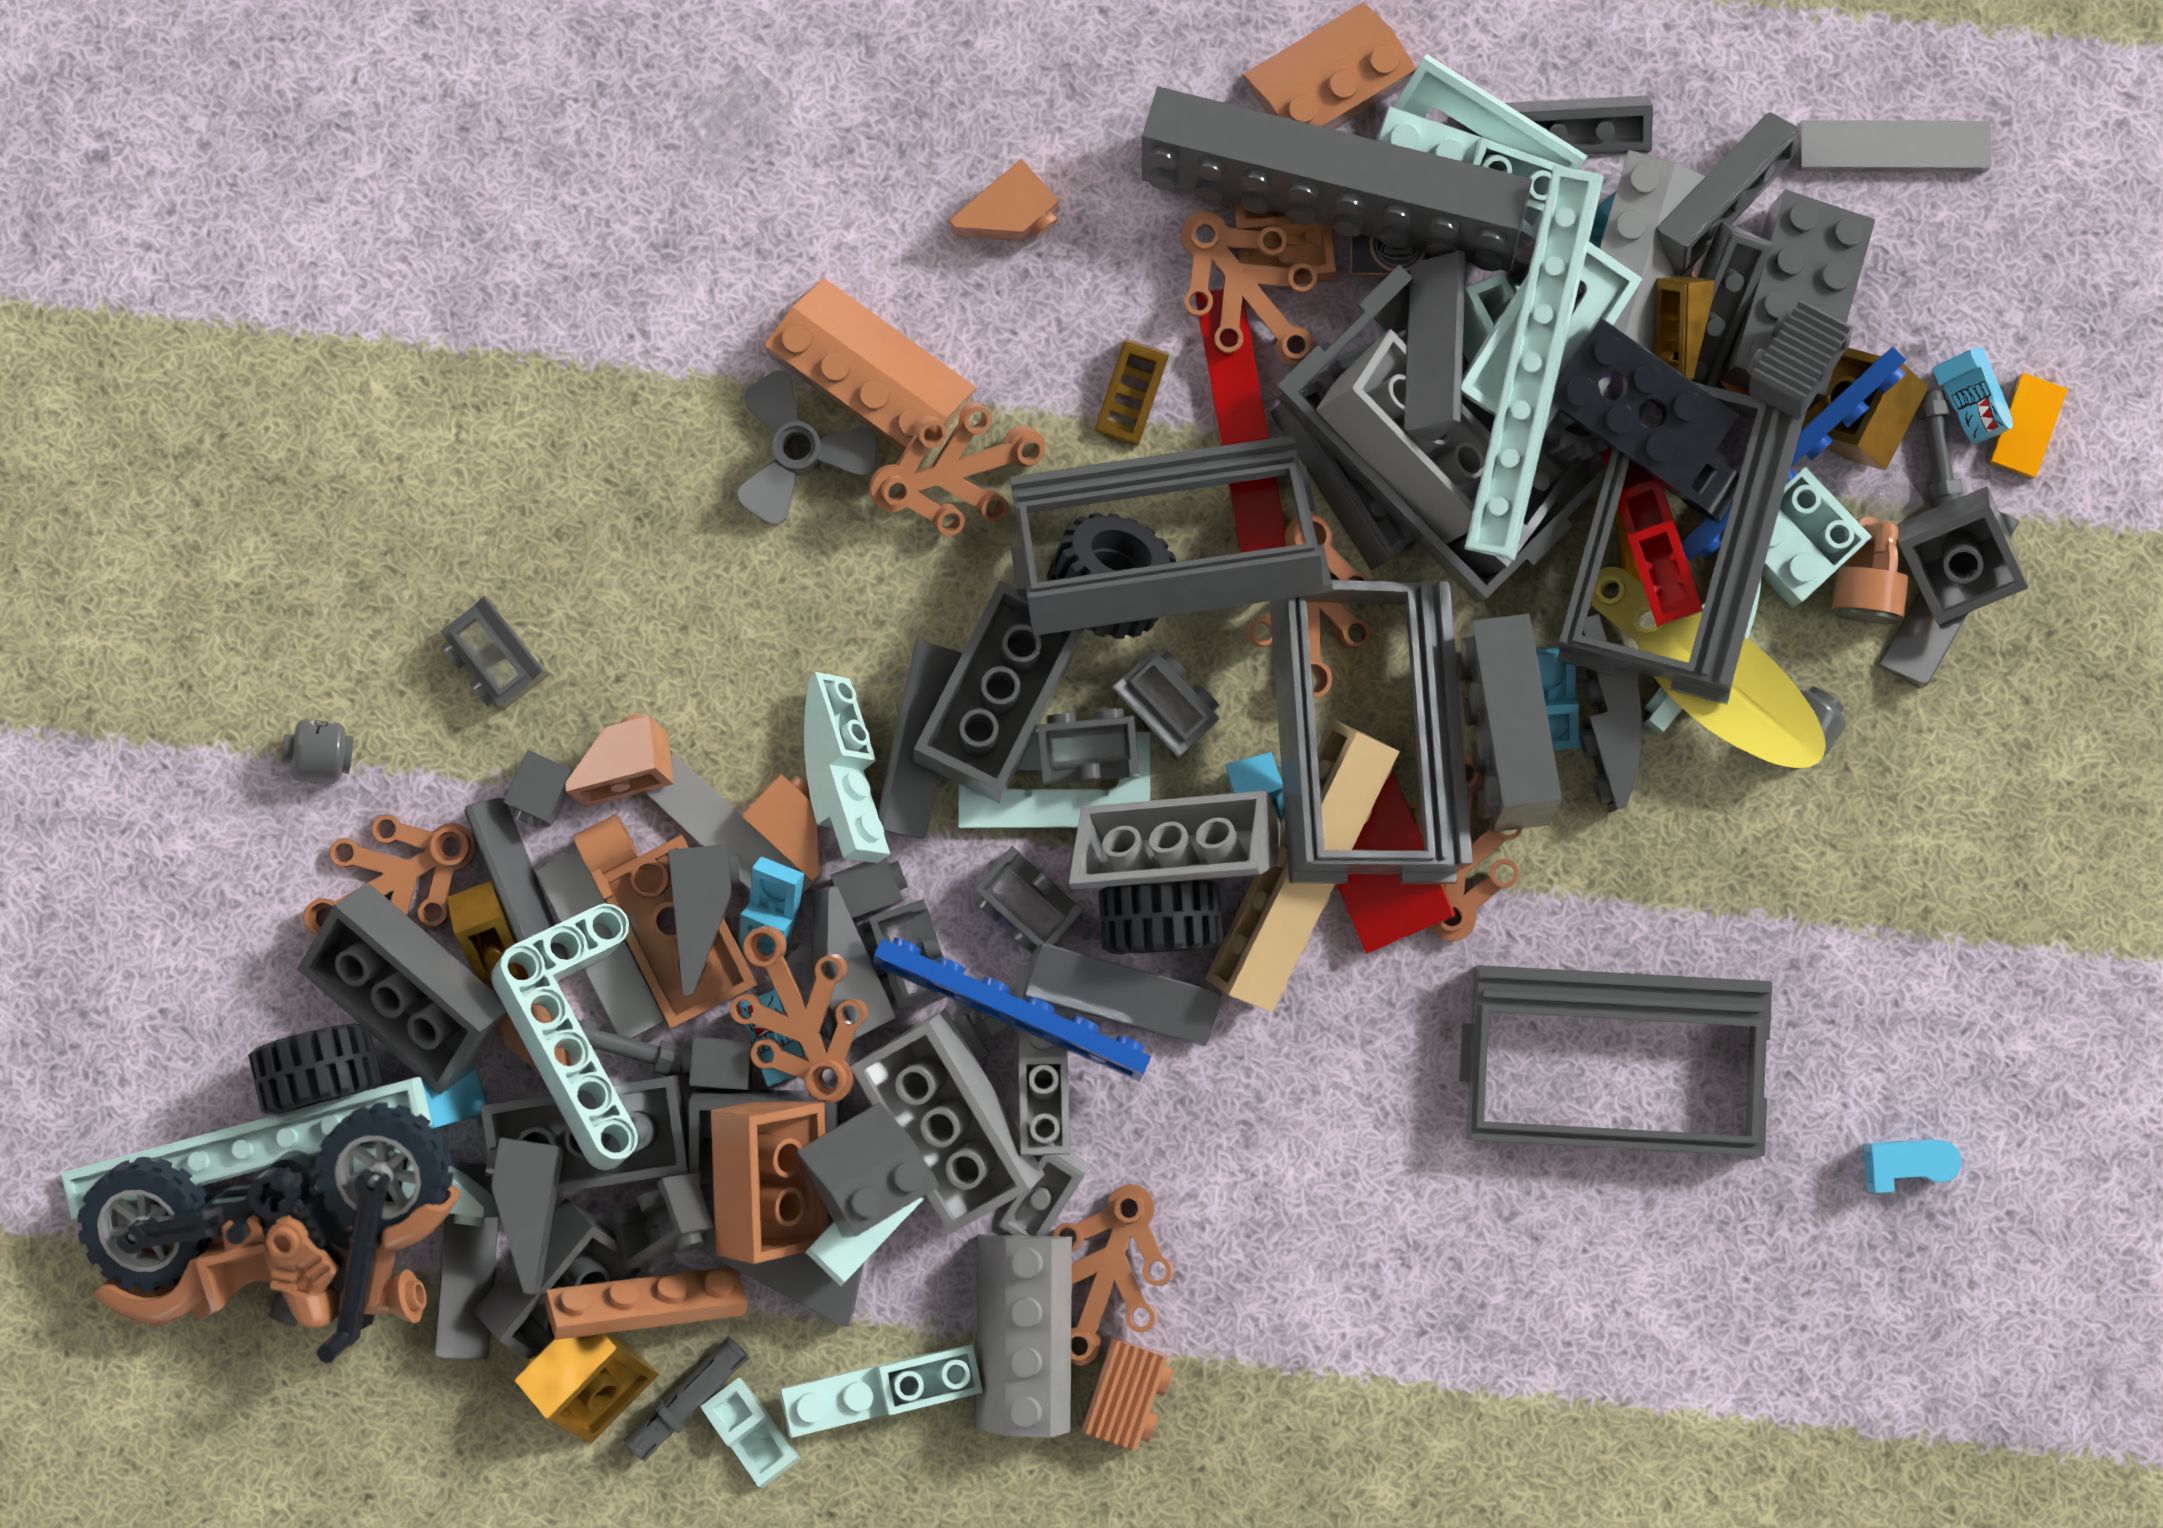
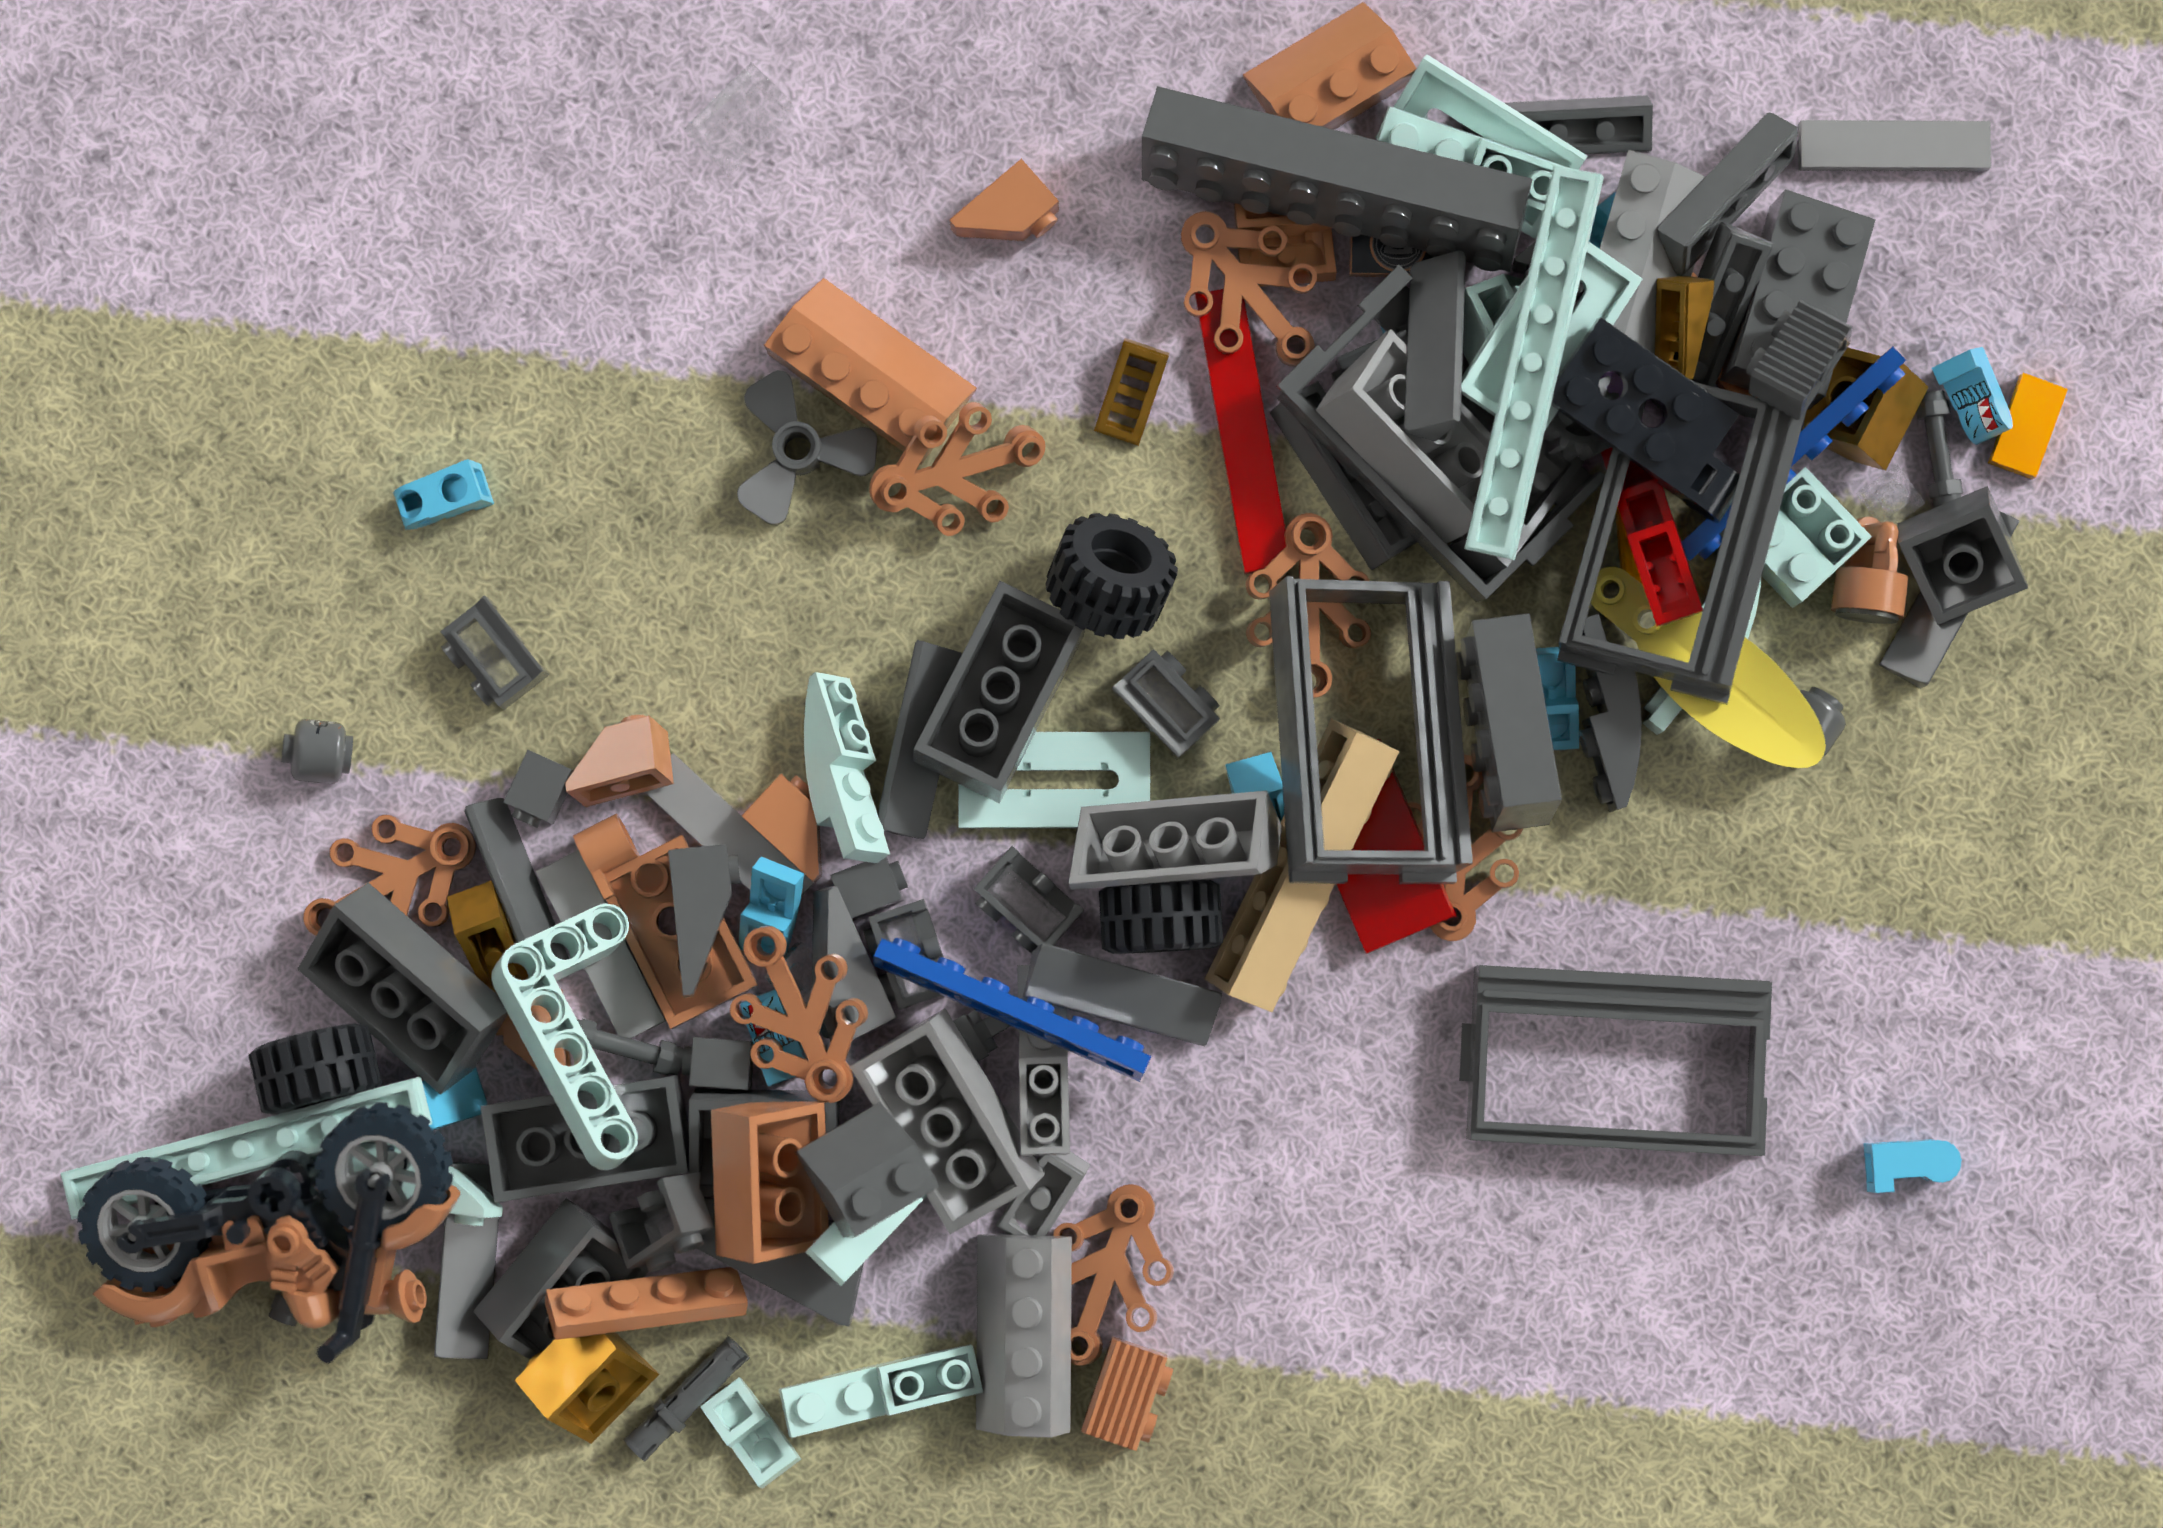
dark grey slope [486,1138,564,1295] -> none
dark grey piece [1010,435,1333,636] -> none
window [1038,709,1139,786] -> none
none -> medium azure leg [393,459,494,530]

